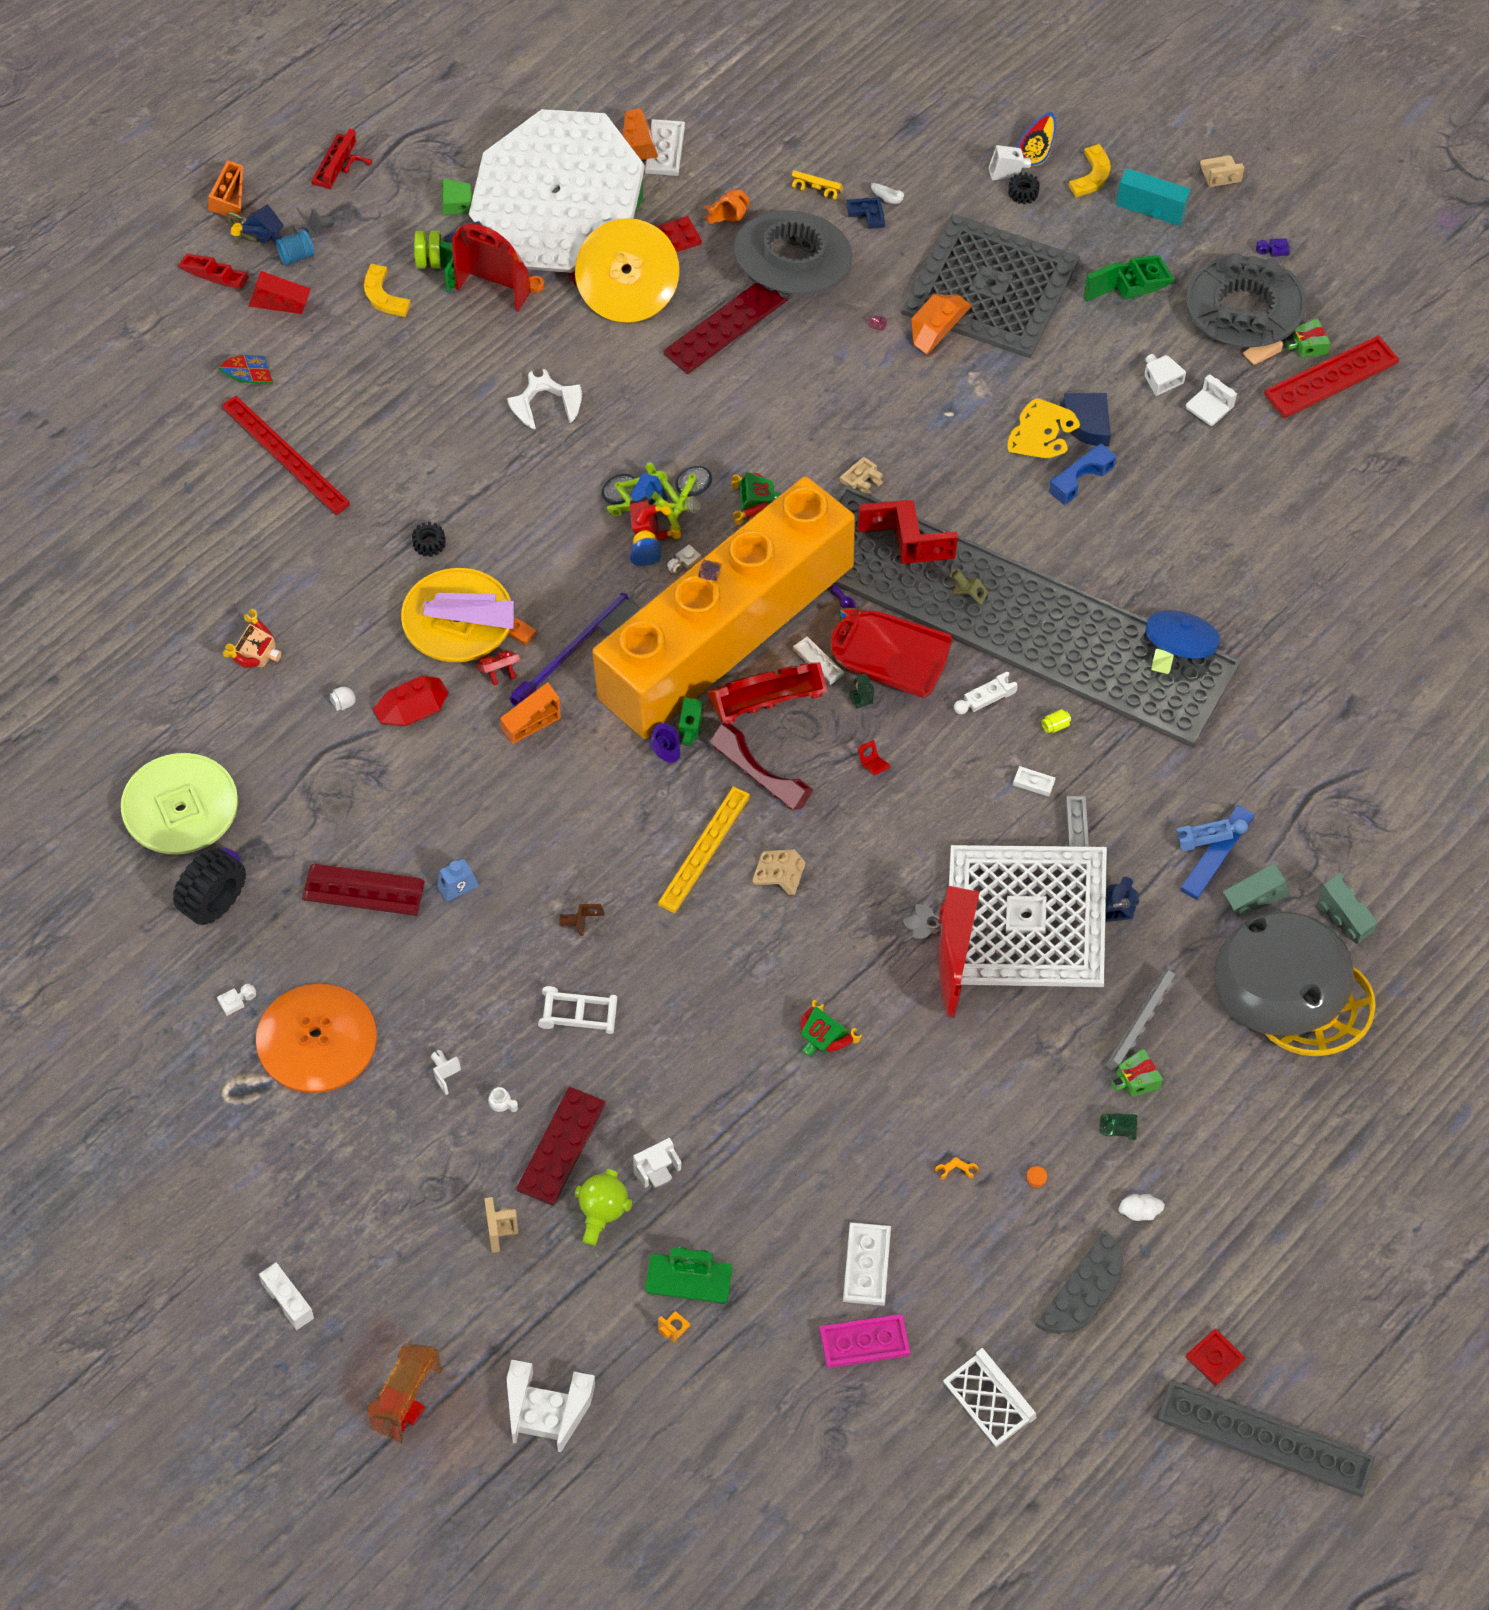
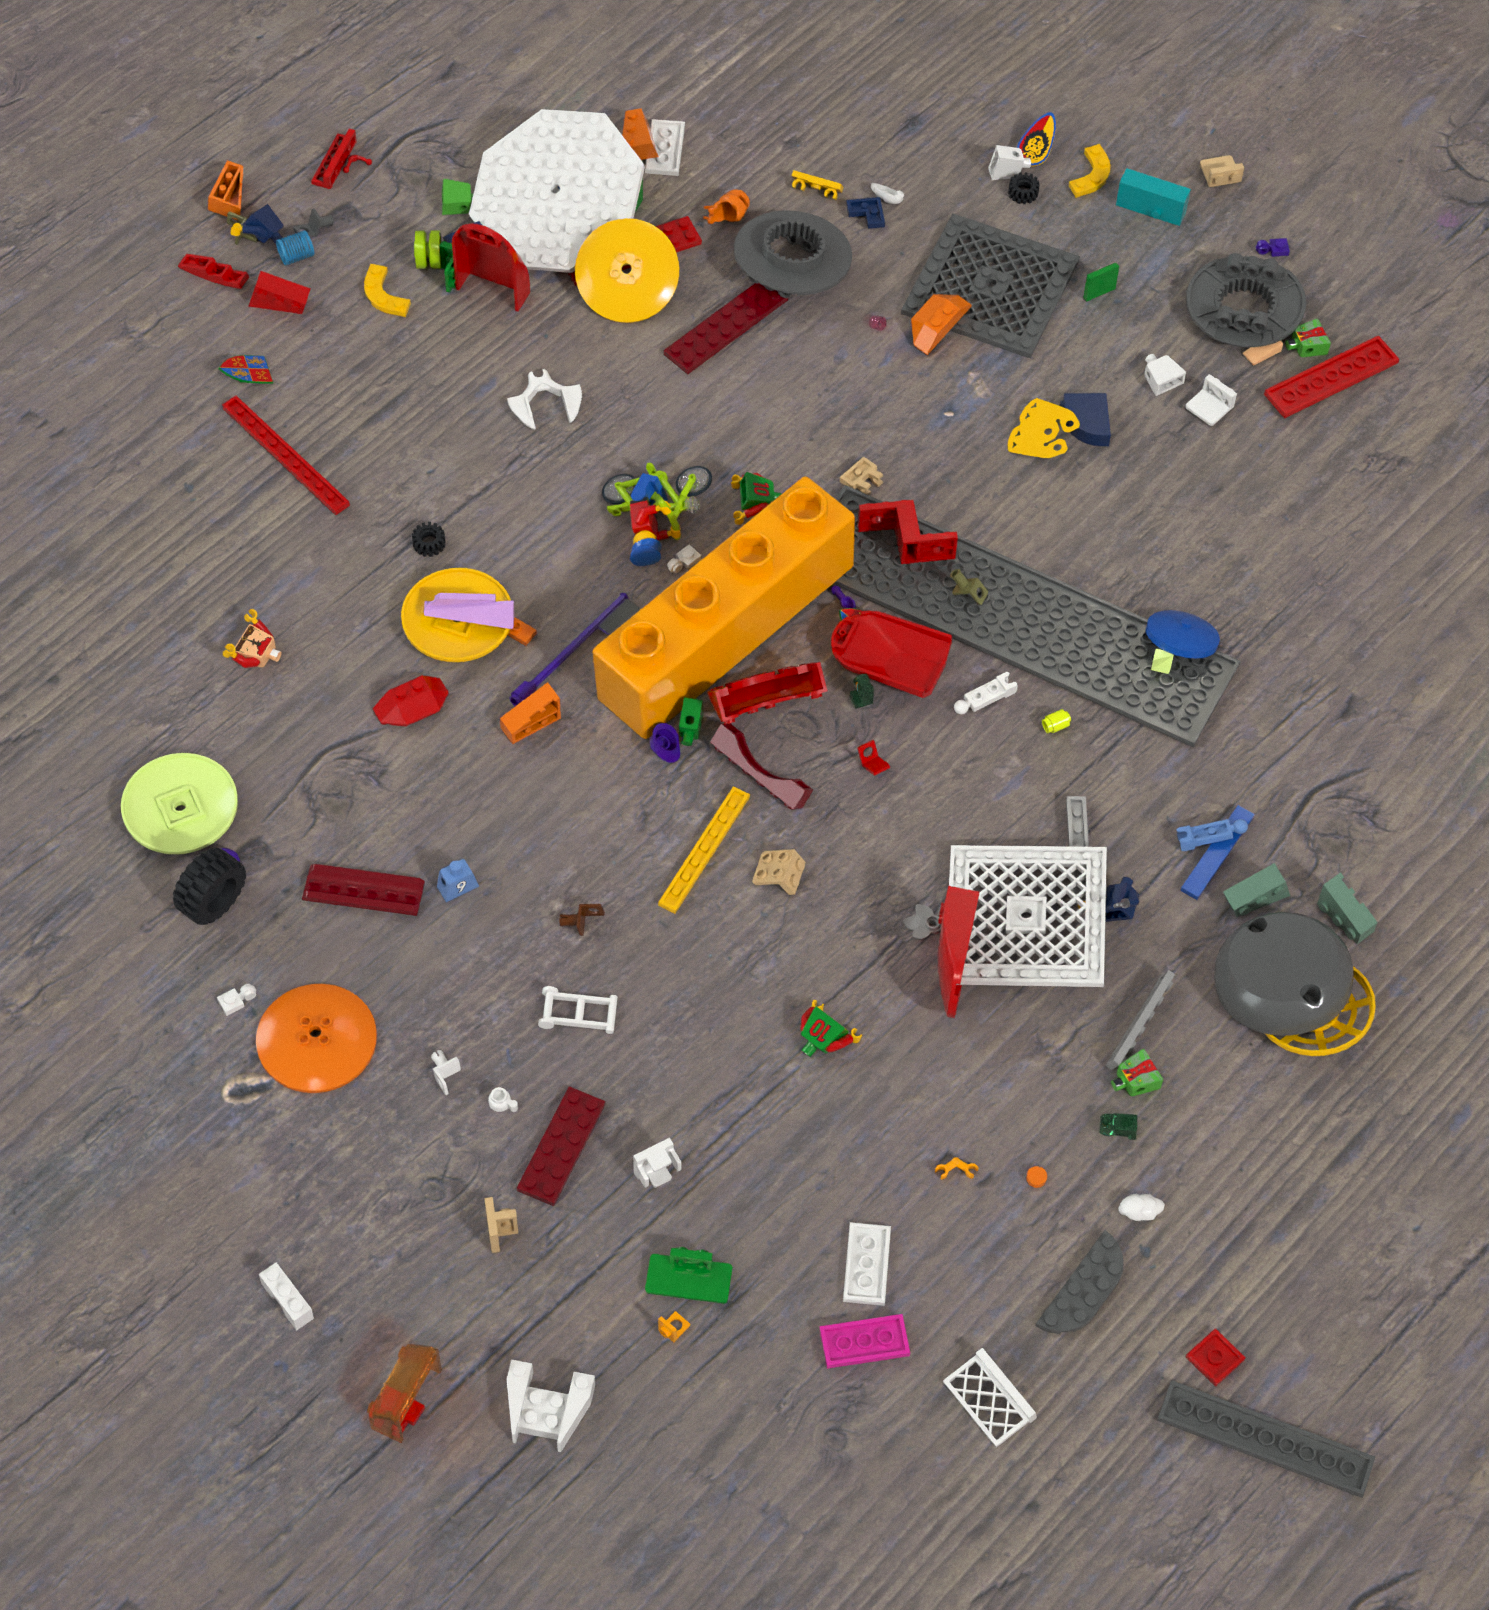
white piece [330,687,356,711] -> none
red plate [476,650,520,686] -> none
orange tile [529,276,544,293] -> none
lime piece [575,1169,632,1246] -> none
slope [698,559,723,581] -> none
white plate [793,637,844,685] -> none
white plate [1013,766,1056,797] -> none
blue arch [1049,444,1117,505] -> none
green slope [1116,255,1175,299] -> none

